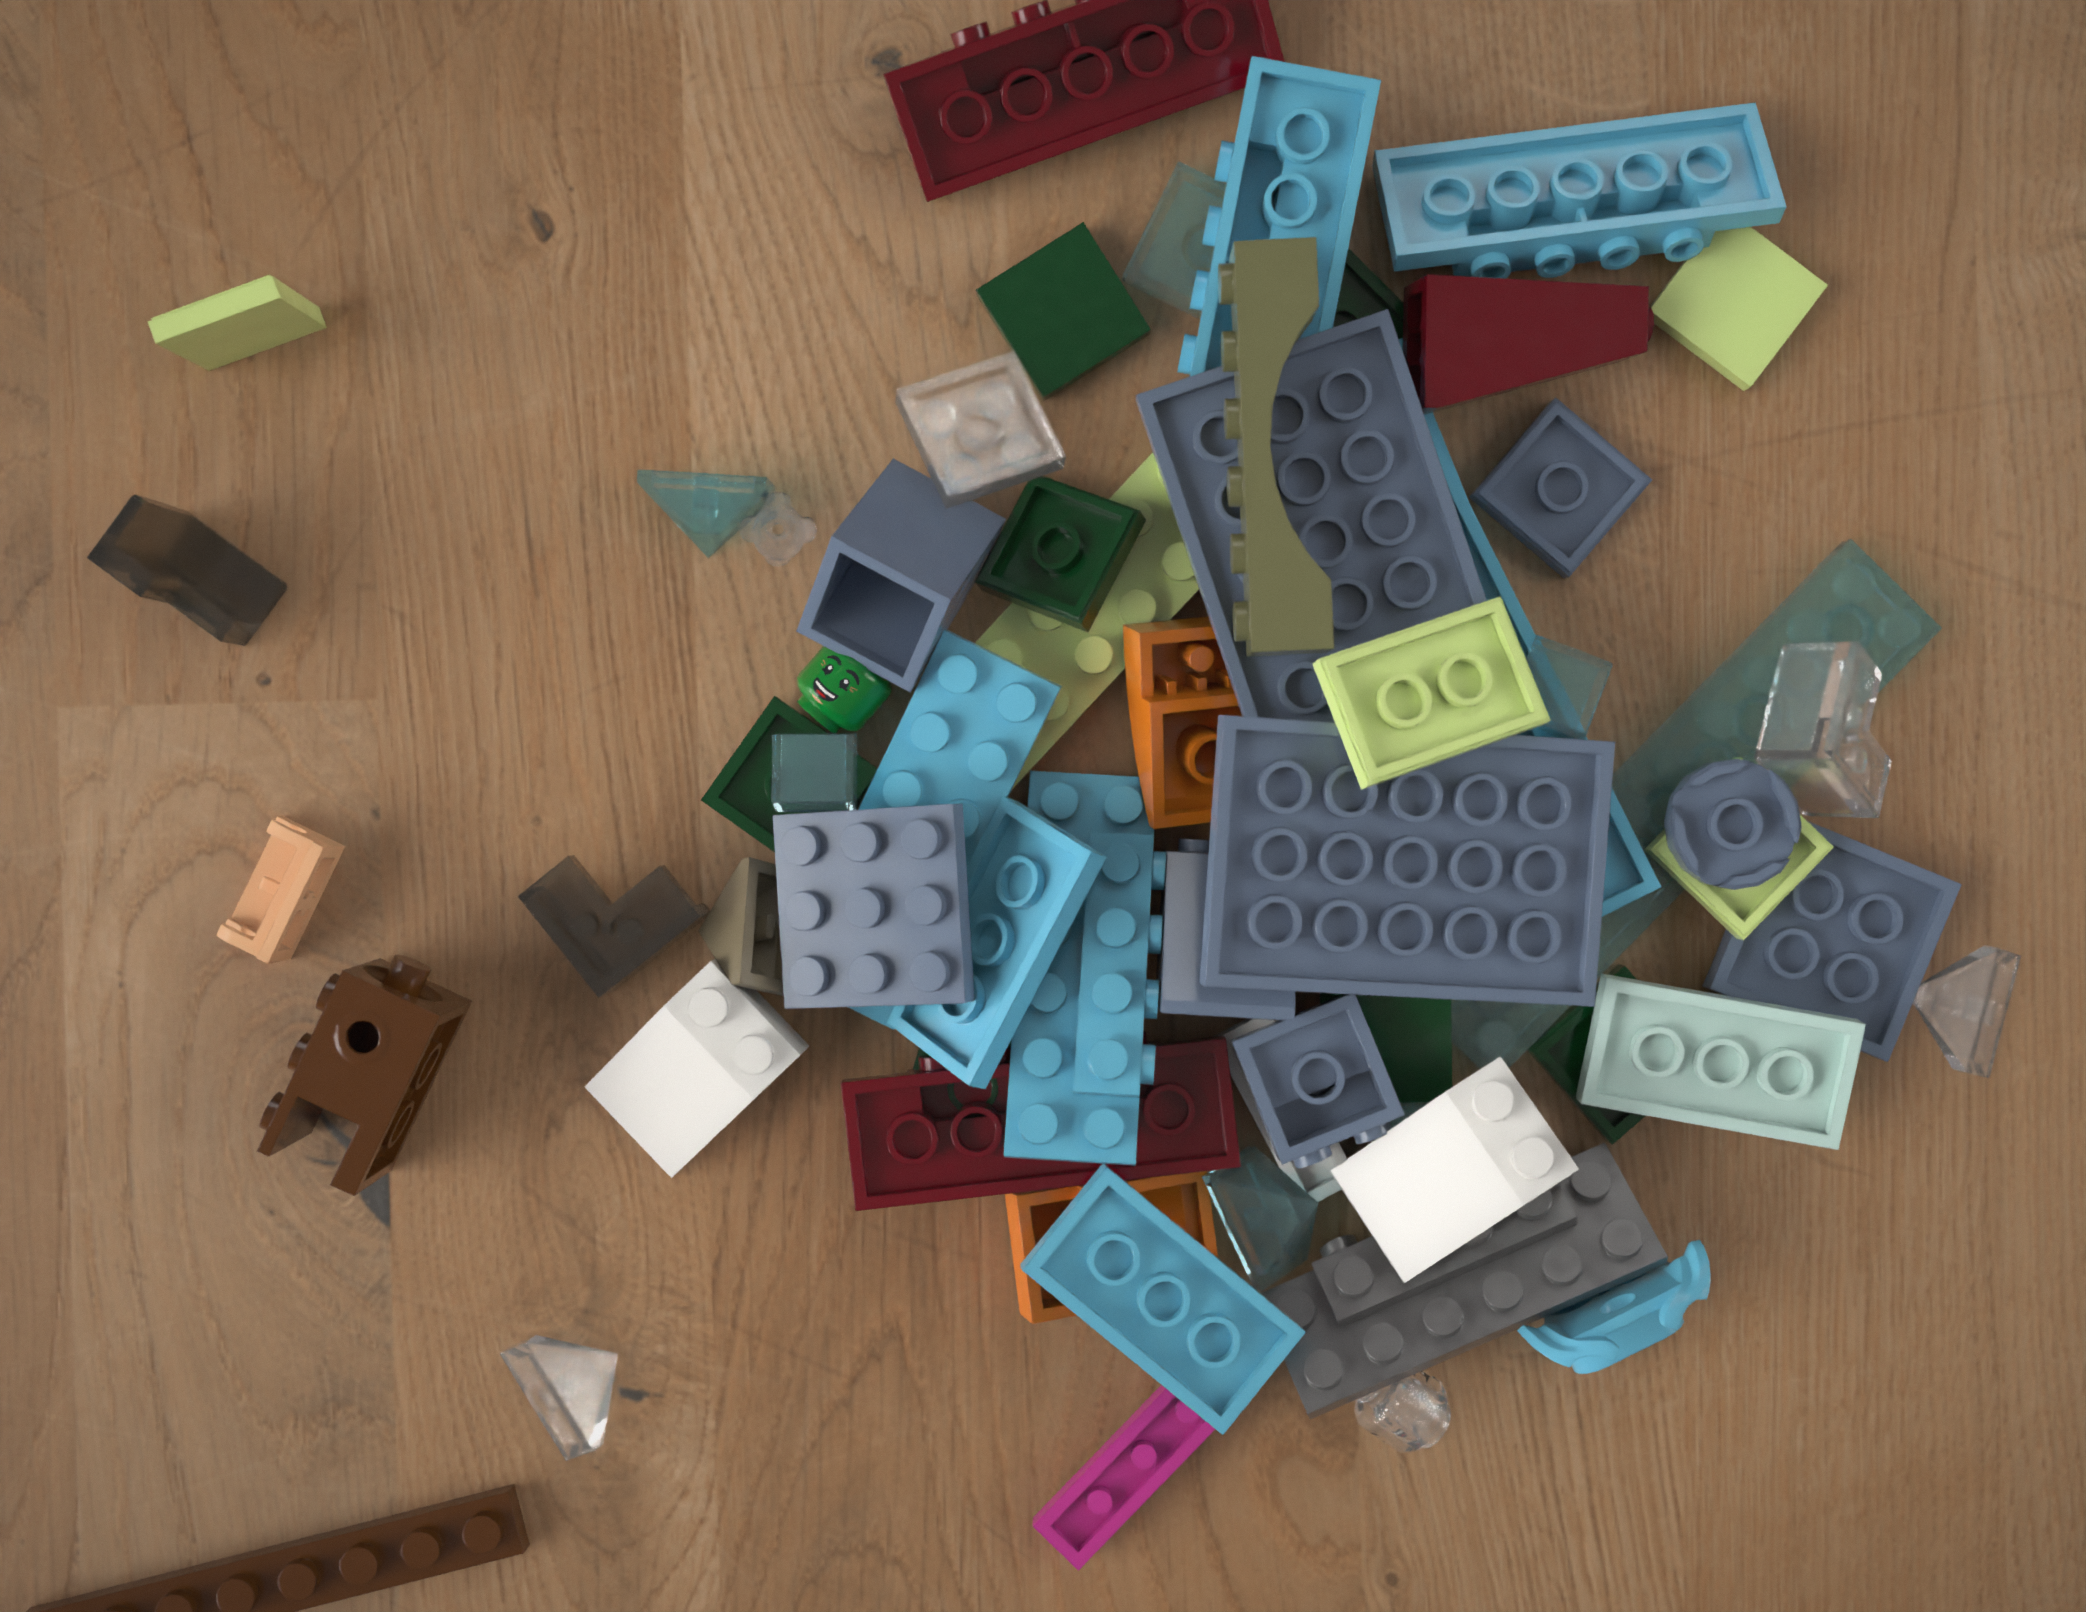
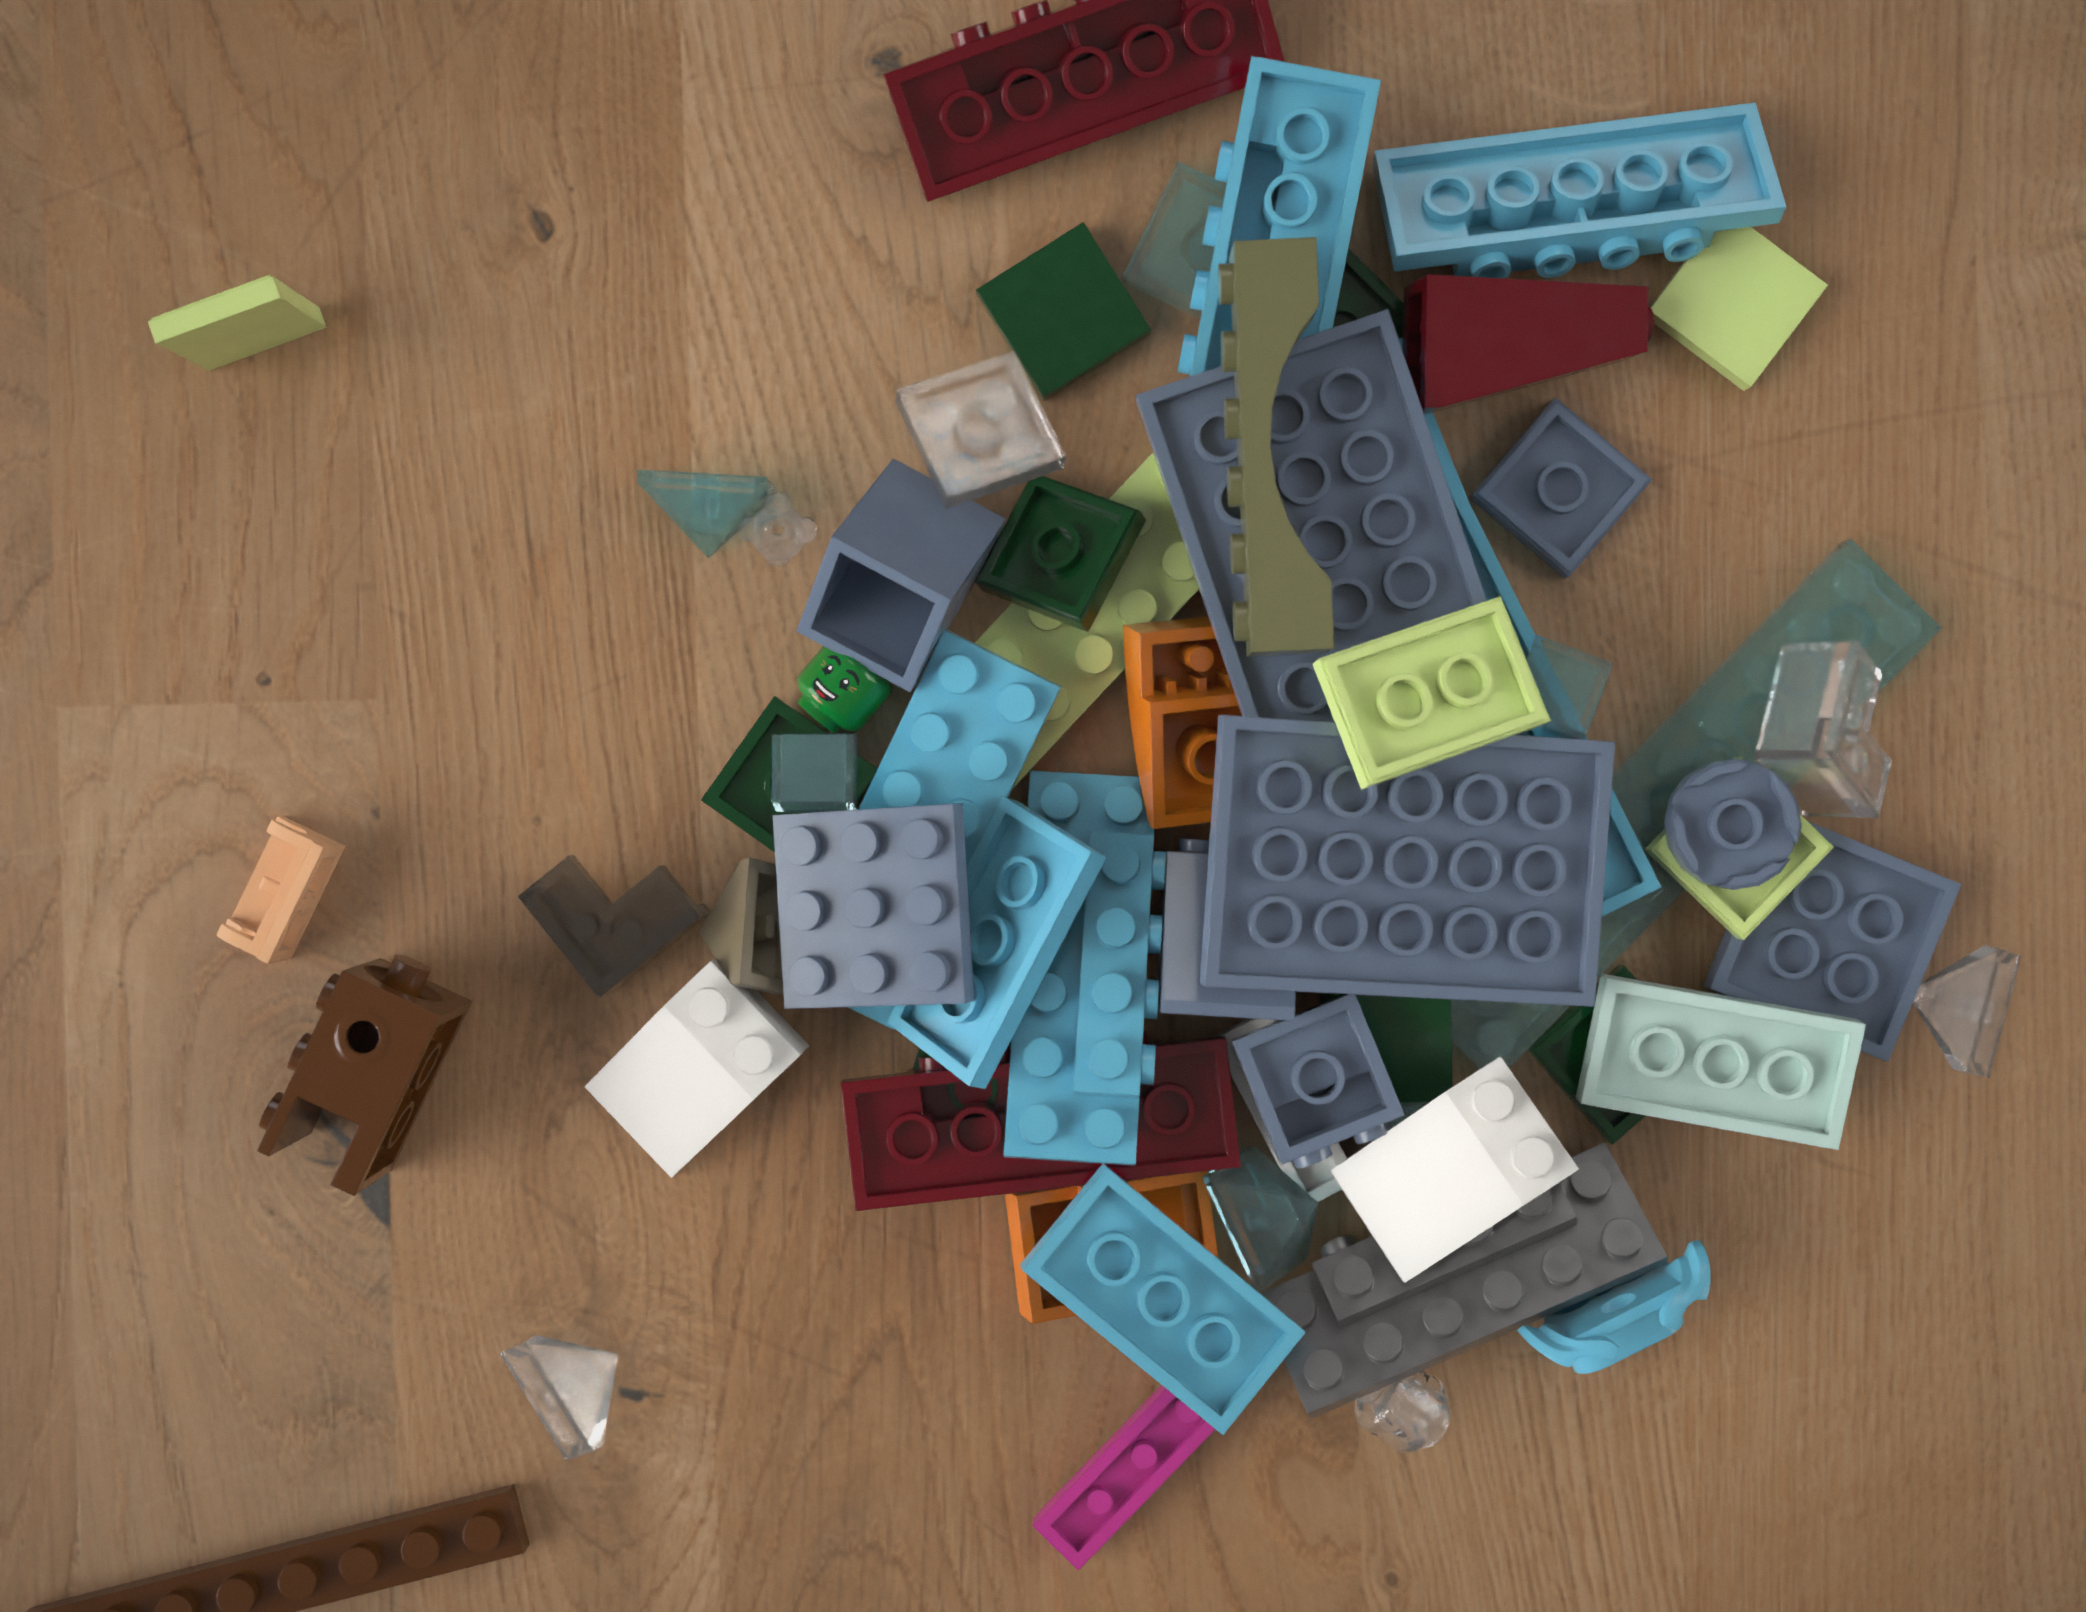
clear smoke panel [87,494,287,646] -> none

